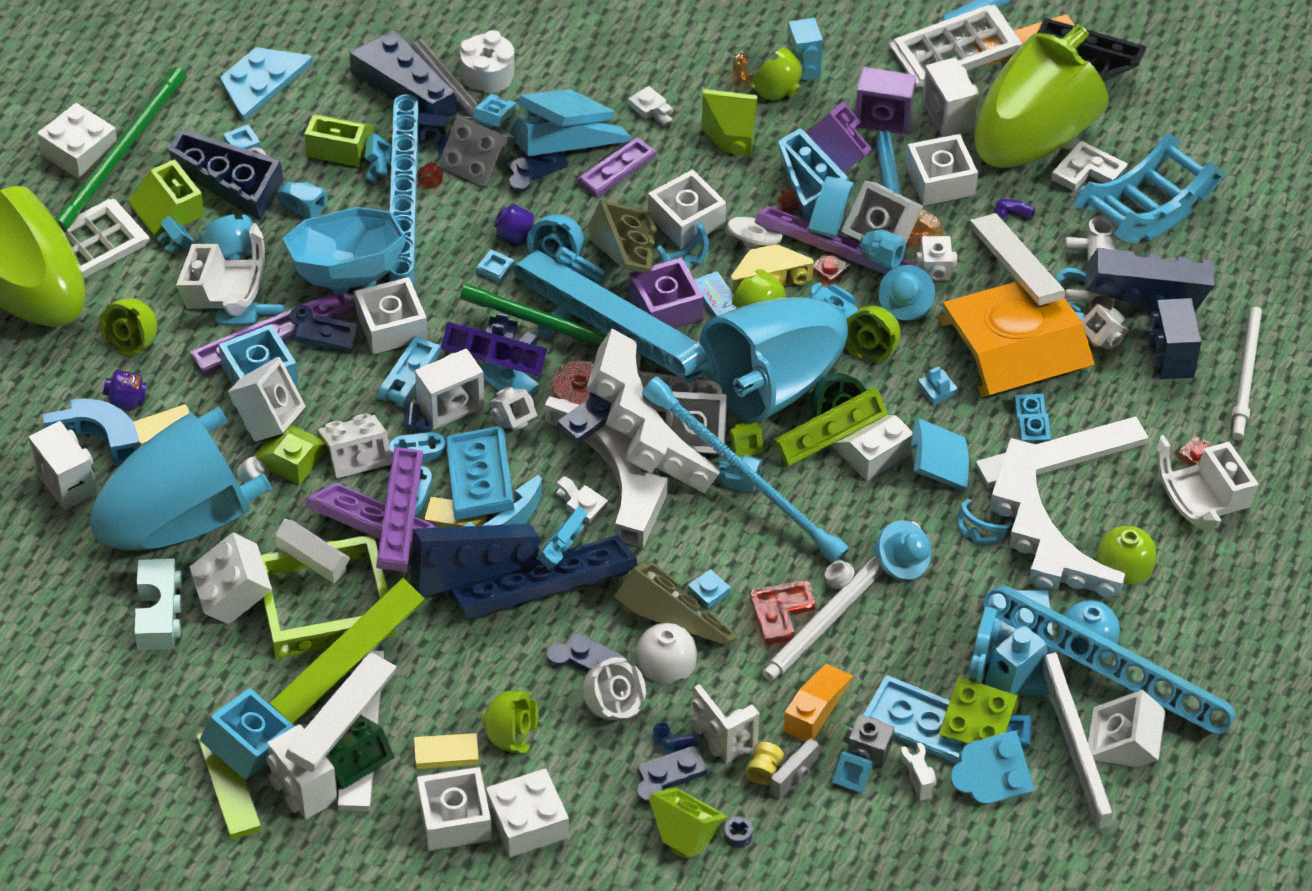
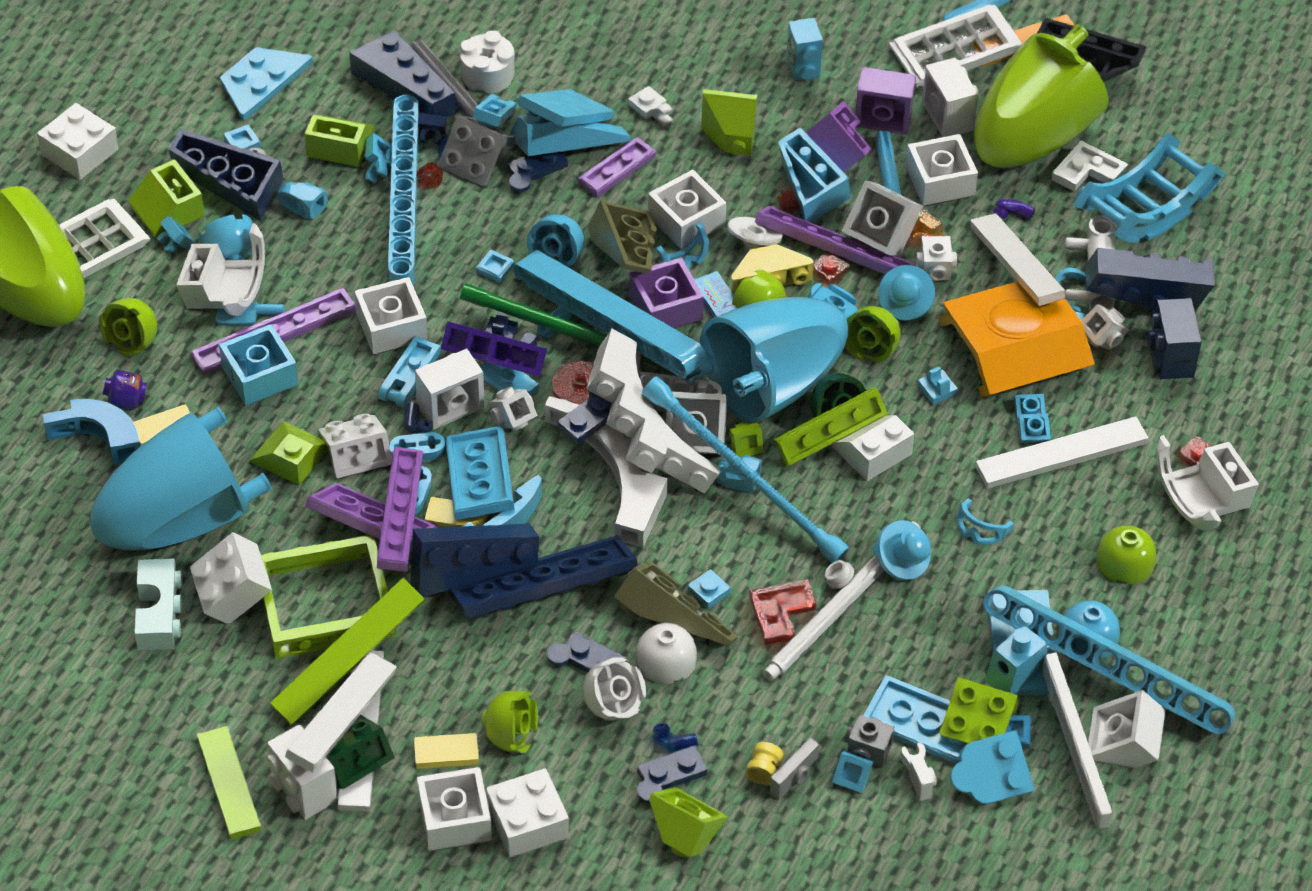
white brick [29,421,97,511] -> none
green piece [55,67,187,233] -> none
medium azure brick [199,688,295,780] -> none
white slope [228,357,306,442] -> none
white piece [237,457,269,483] -> none
white piece [275,519,350,584] -> none
medium azure rock [283,207,406,295] -> none
dark blue hinge [290,305,358,354] -> none
dark purple head [493,204,534,245] -> none
medium azure hinge [536,506,588,570] -> none
medium azure axle [555,247,605,284] -> none
white plate [556,476,608,525] -> none
white bracket [691,684,759,764] -> none
dark blue bush [724,817,753,848] -> none
clear orange tile [733,51,754,88] -> none
lime cylinder [750,47,802,101] -> none
light orange slope [783,664,853,742] -> none
medium azure slope [808,176,854,238] -> none
medium azure rock [859,230,906,269] -> none
medium azure slope [911,418,969,490] -> none
medium azure plate [969,607,1001,684] -> none
white arch [990,438,1125,598] -> none
white bar [1232,307,1262,440] -> none

